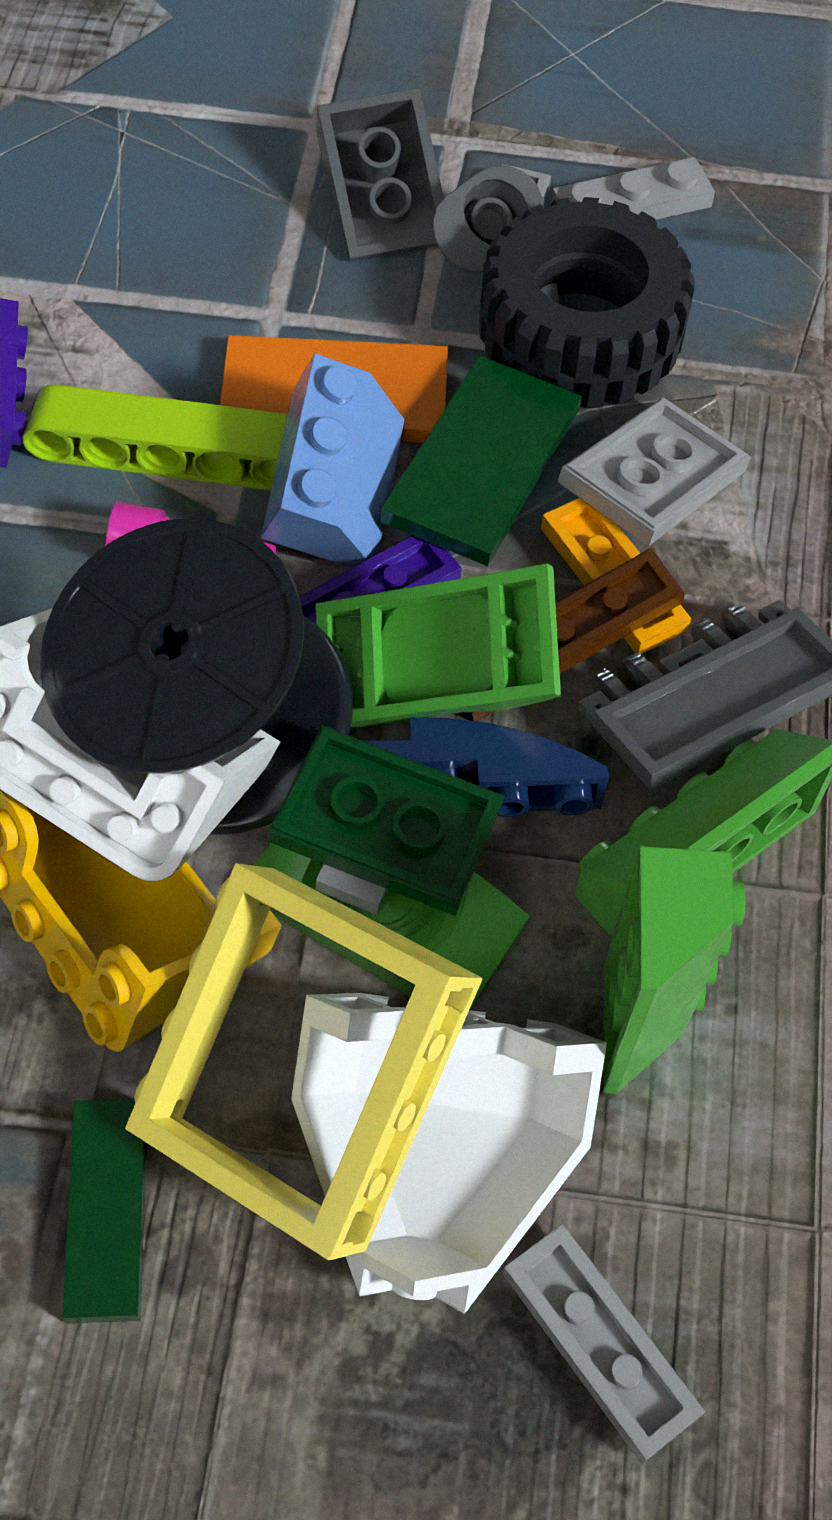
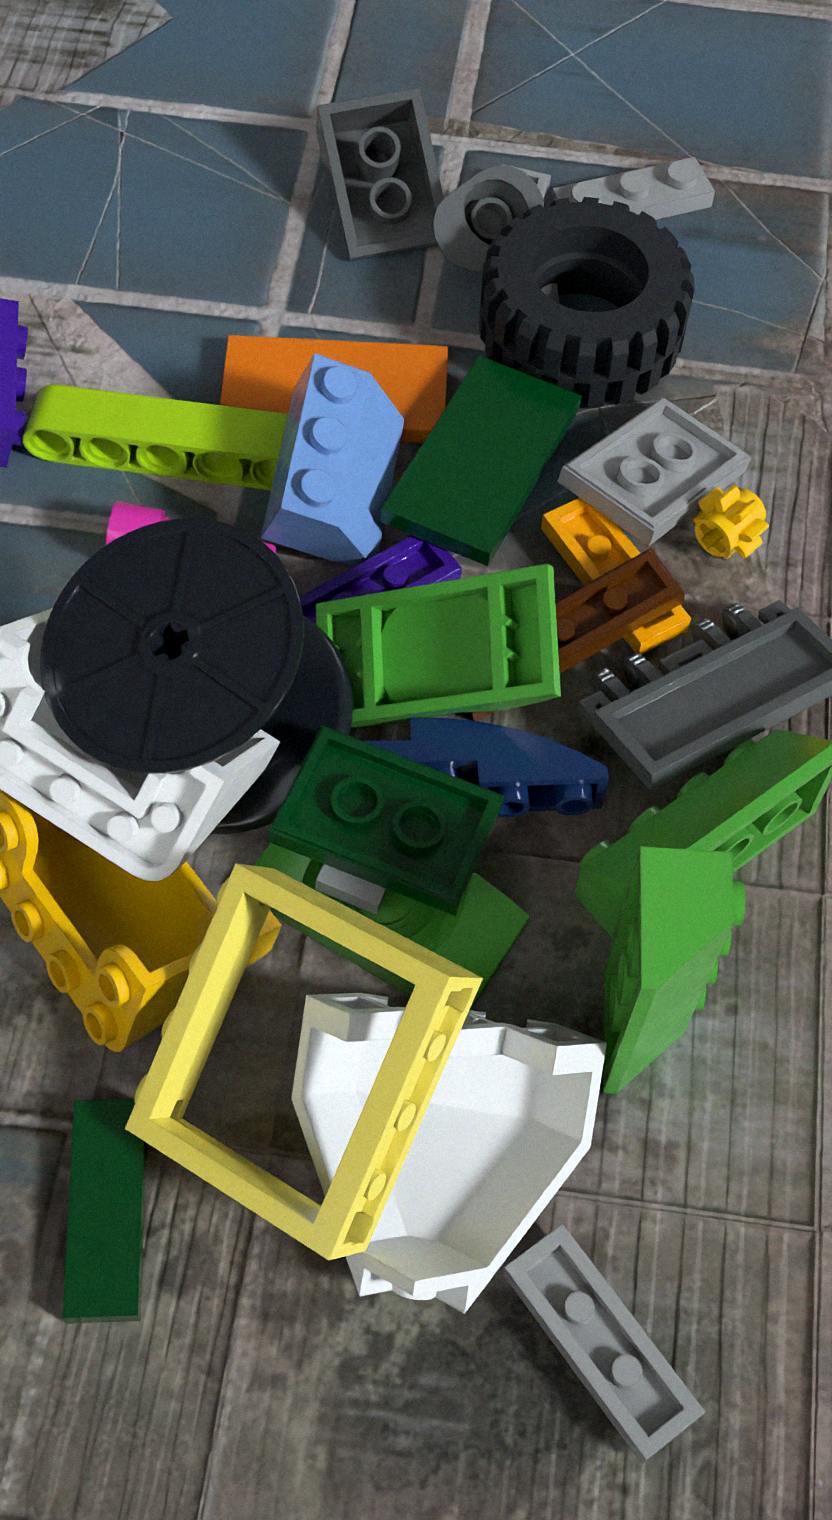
none -> yellow gear [693,485,769,559]

